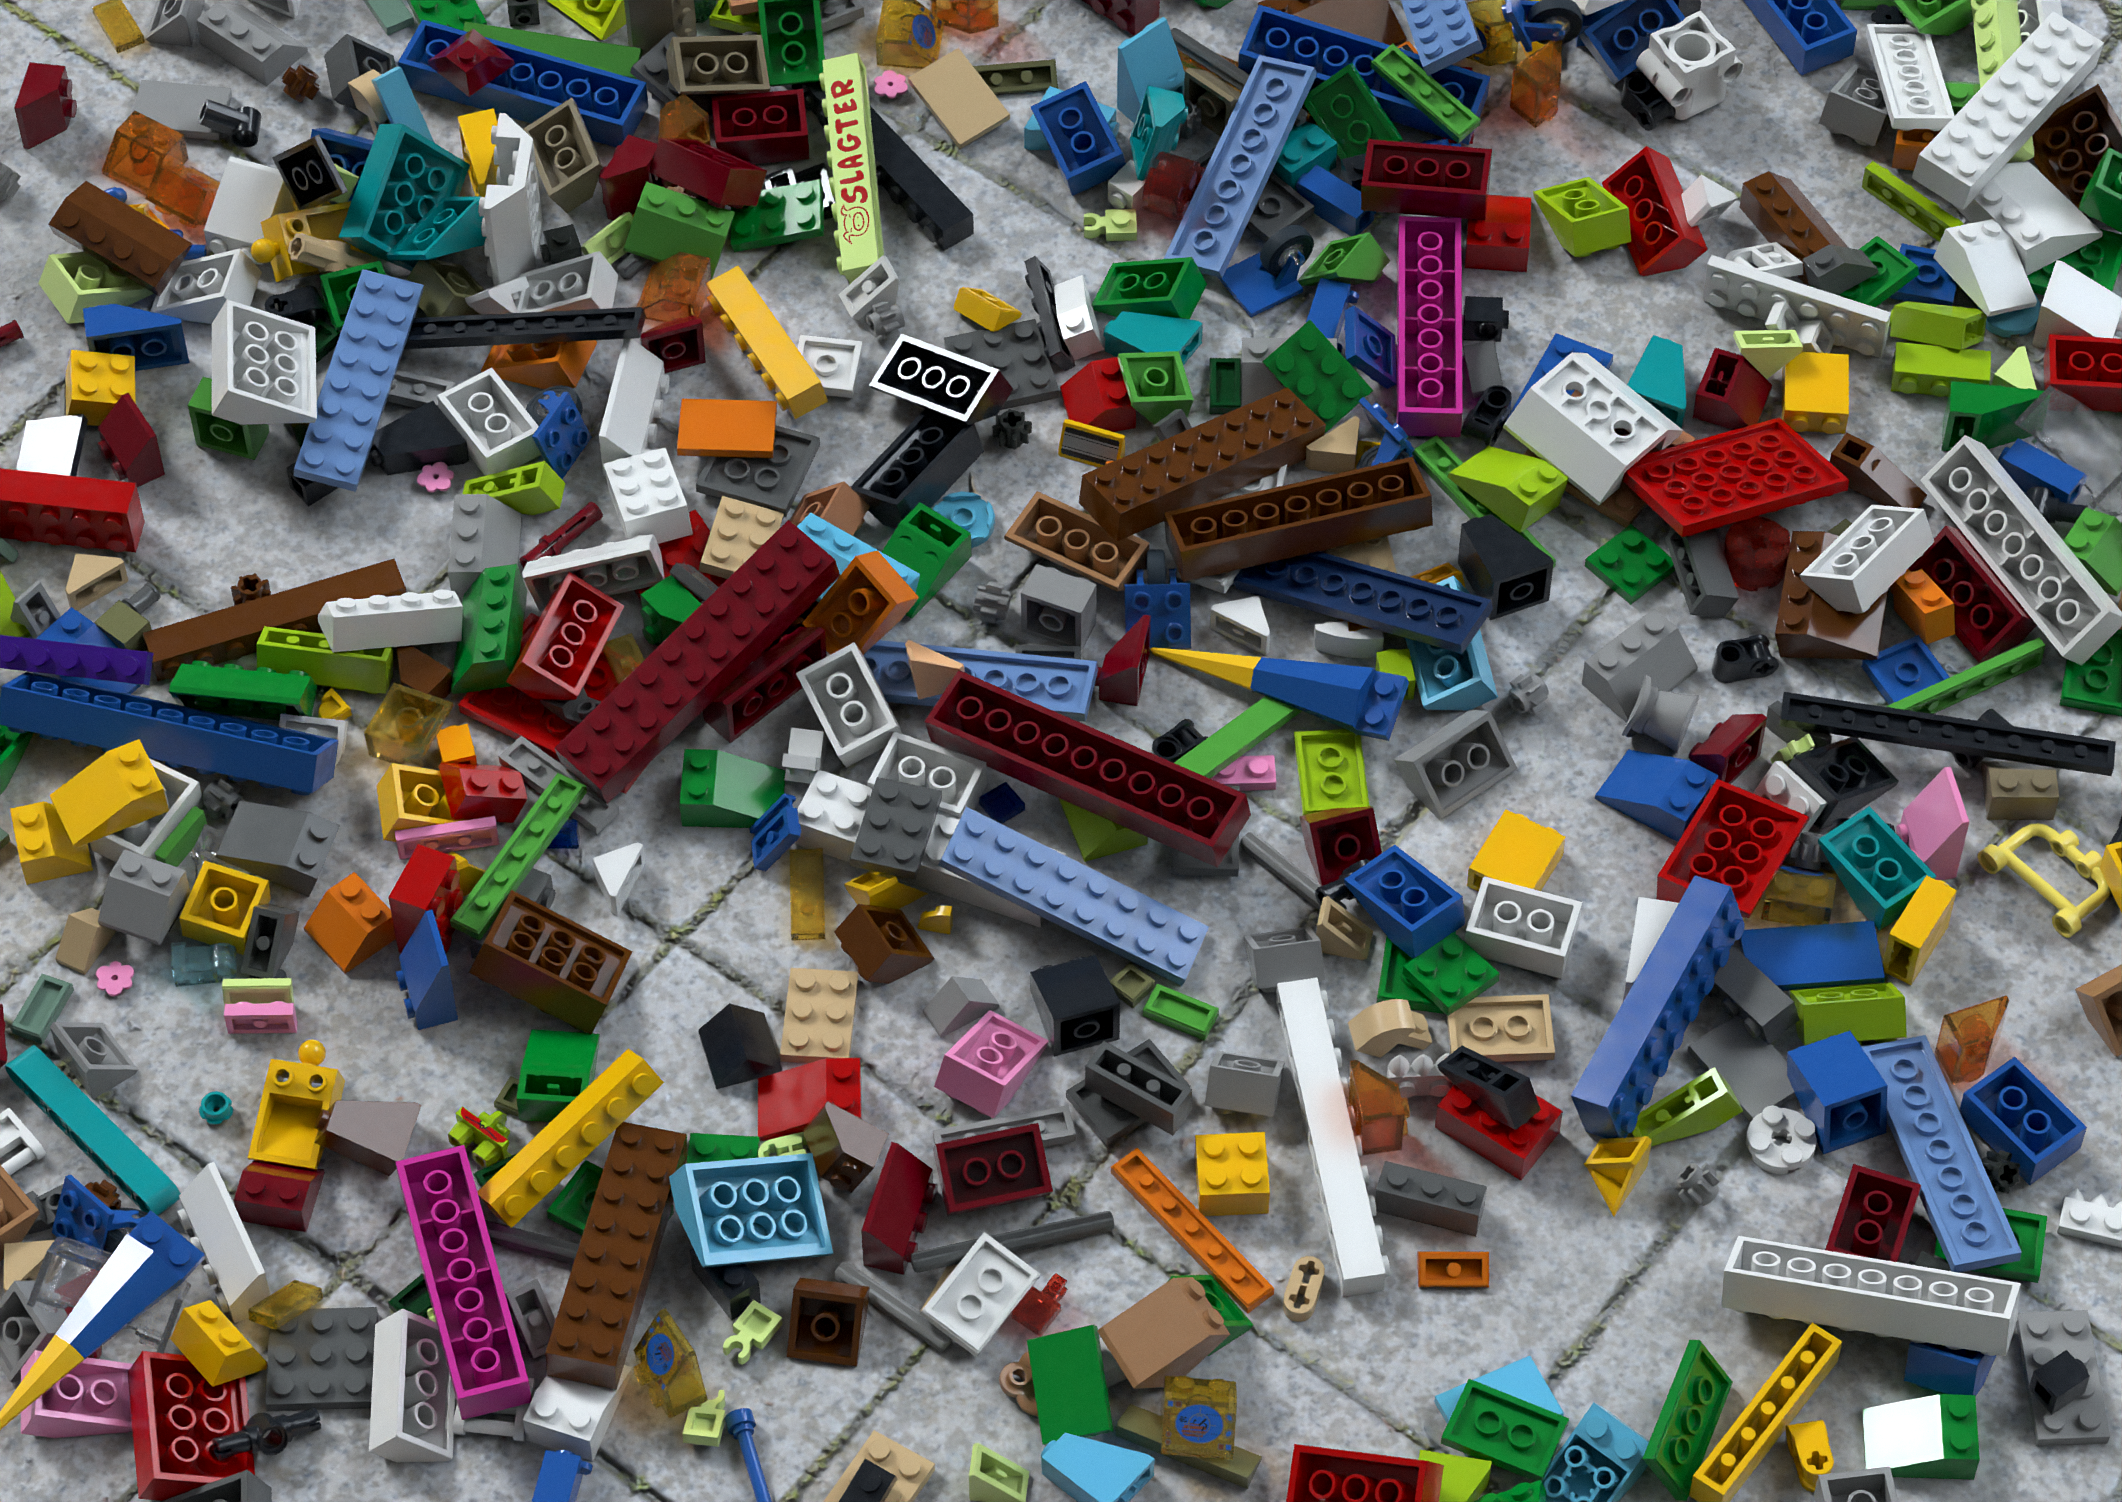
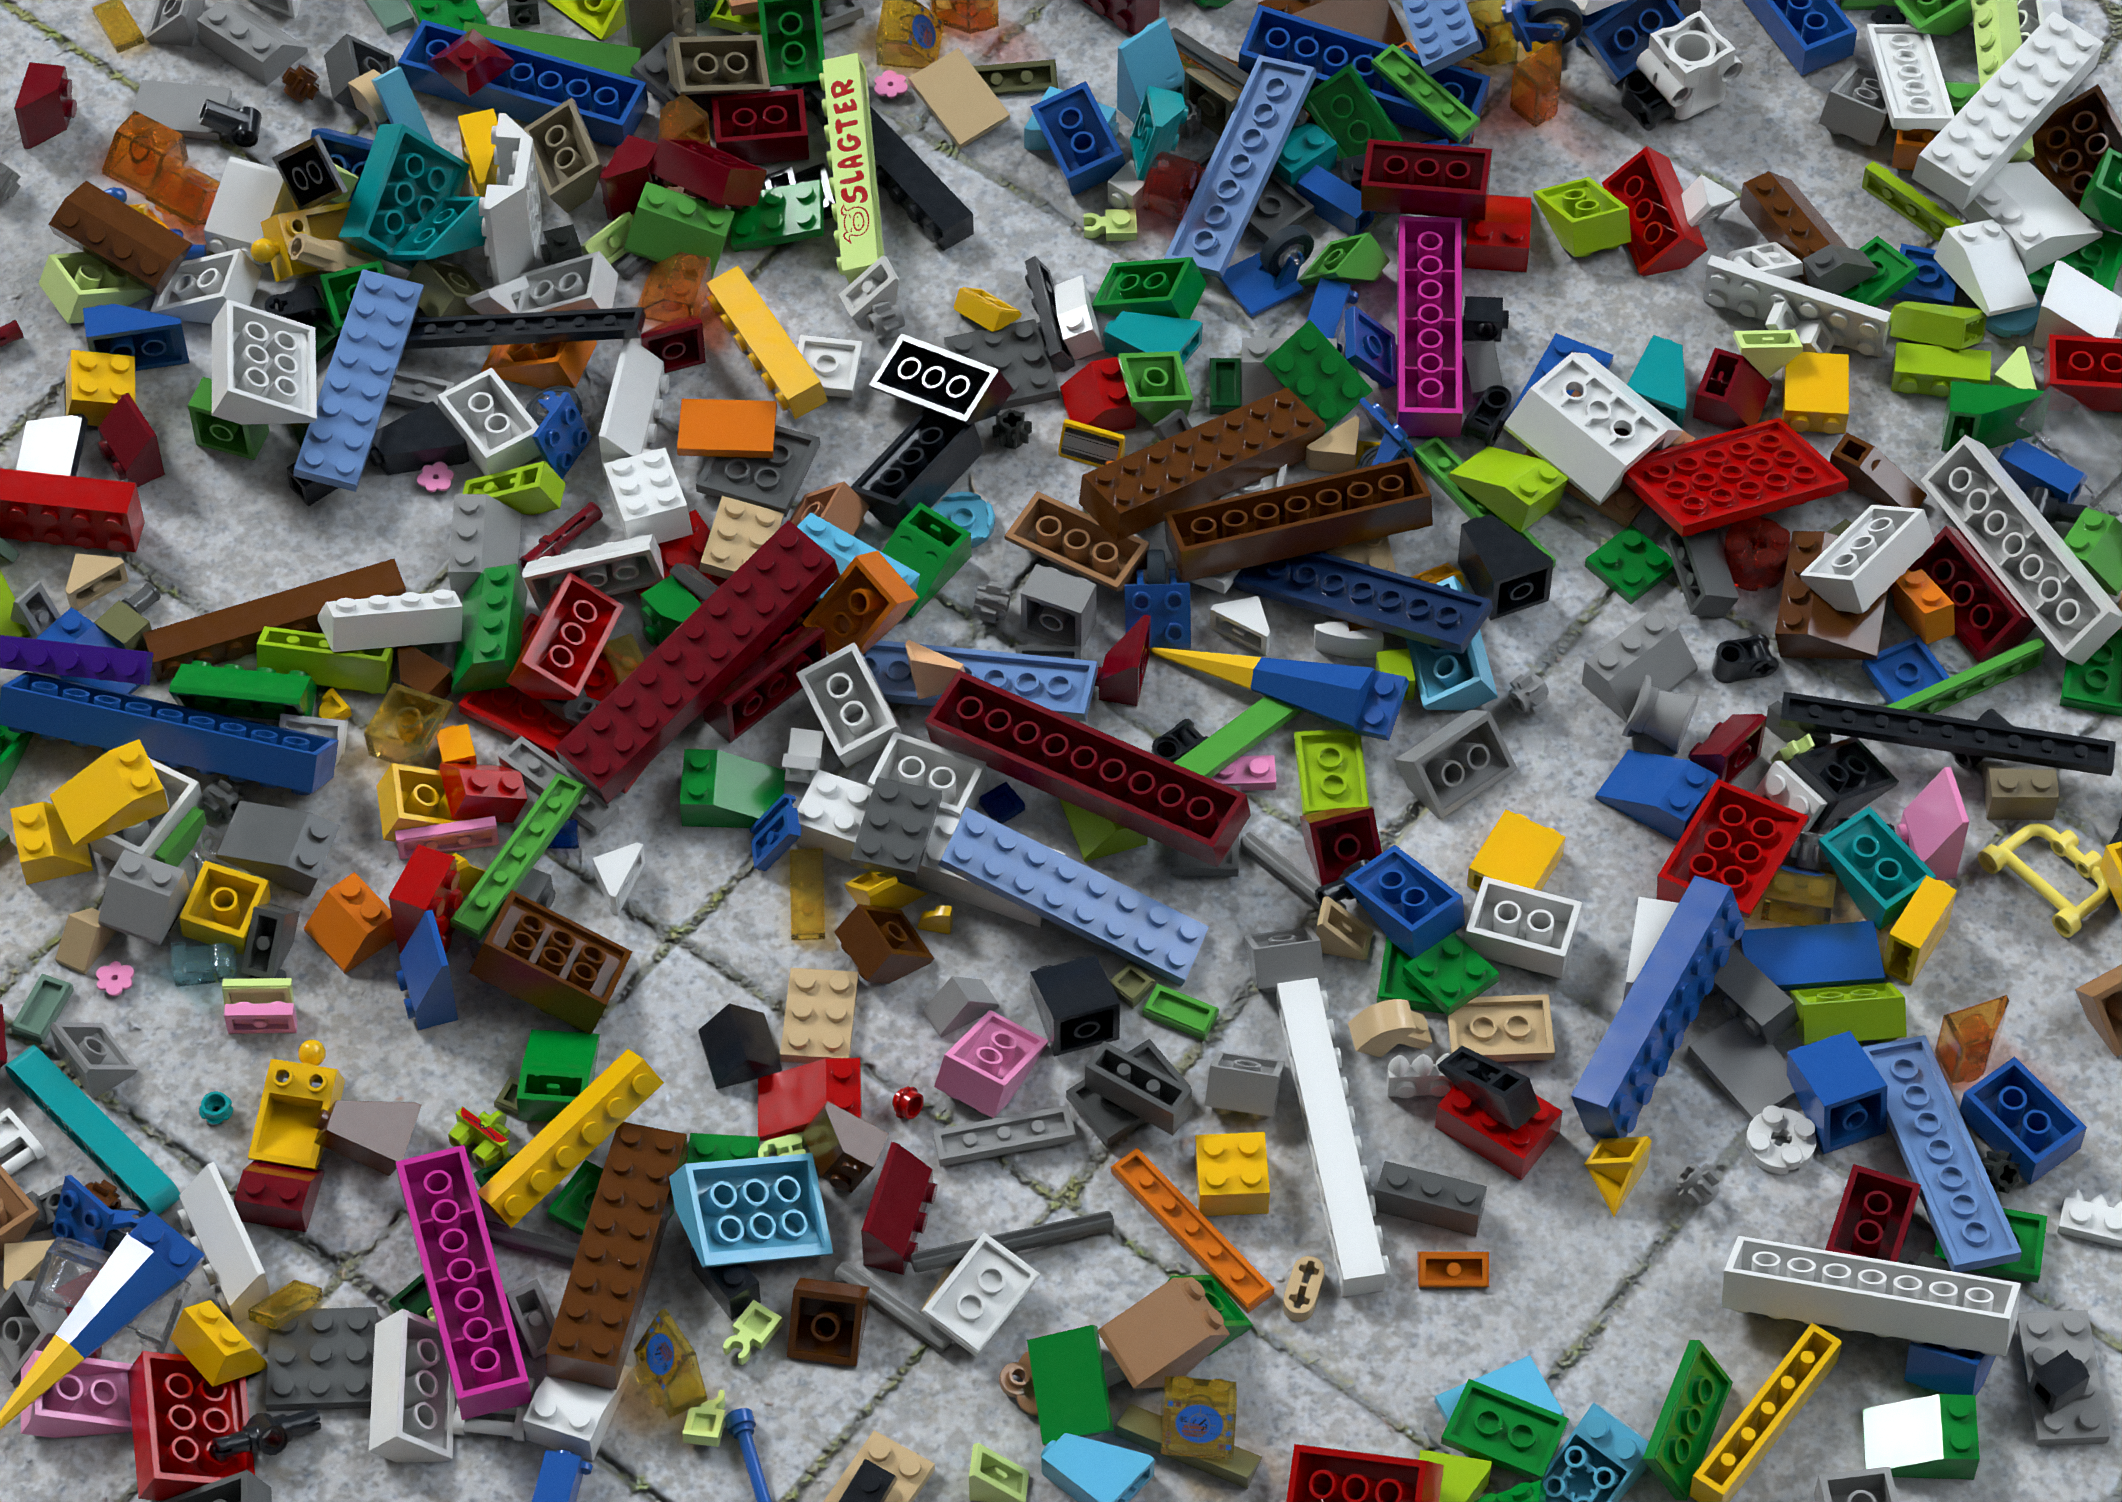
reddish brown gear [231,573,271,606] -> none
dark red brick [933,1123,1053,1217] -> none
clear red plate [1012,1273,1068,1337] -> none
clear orange slope [1347,1060,1410,1155] -> none
lime slope [1632,1067,1743,1147] -> none
yellow piece [1786,1420,1834,1492] -> none
none -> red plate [892,1086,924,1119]

